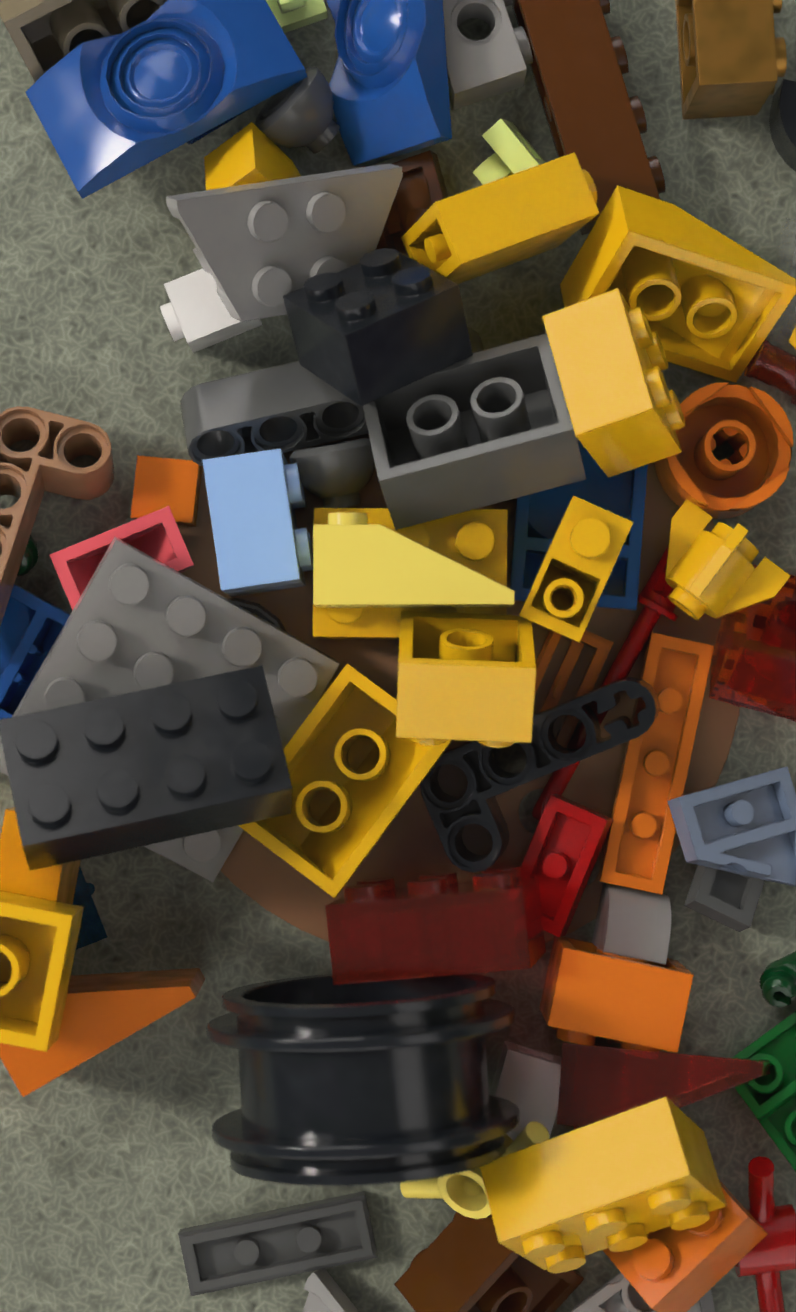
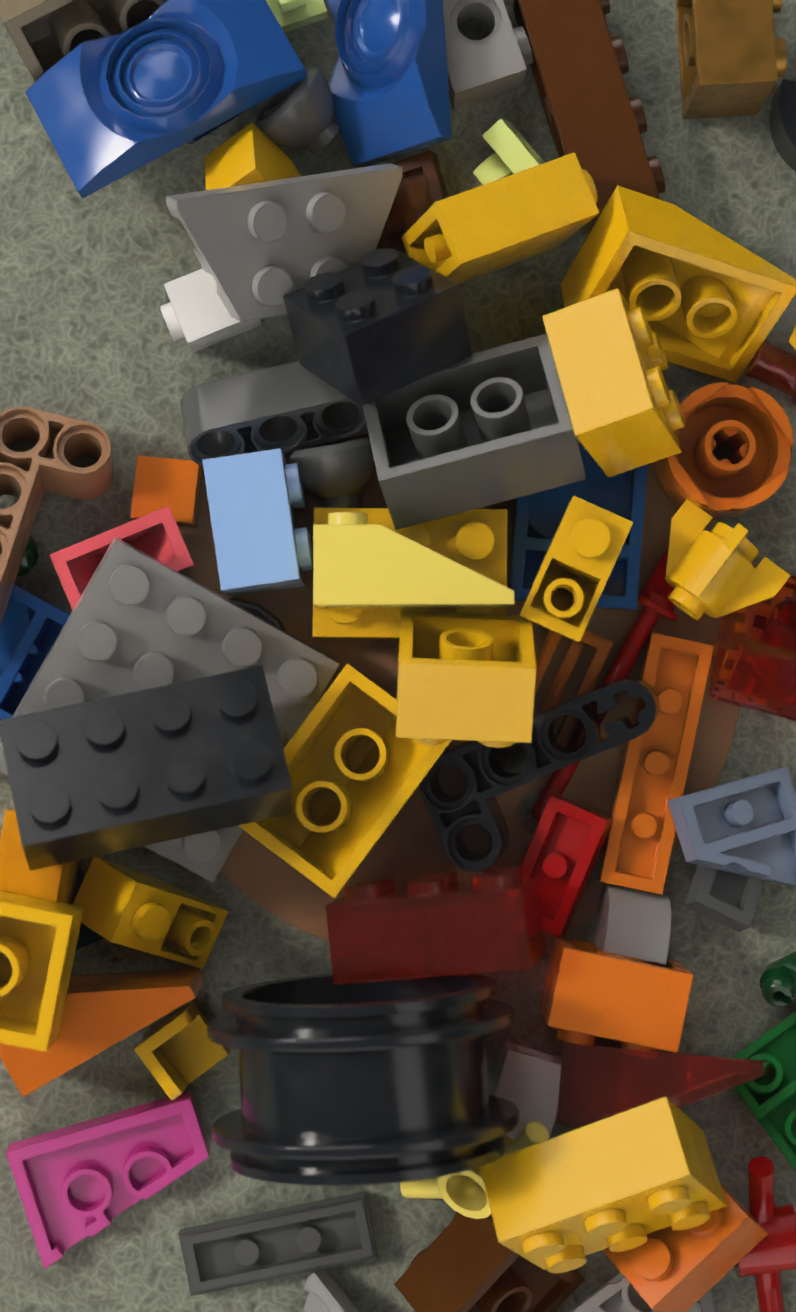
none -> dark pink wing [6,1090,210,1269]
none -> yellow slope [72,856,229,969]
none -> yellow panel [134,1001,230,1101]

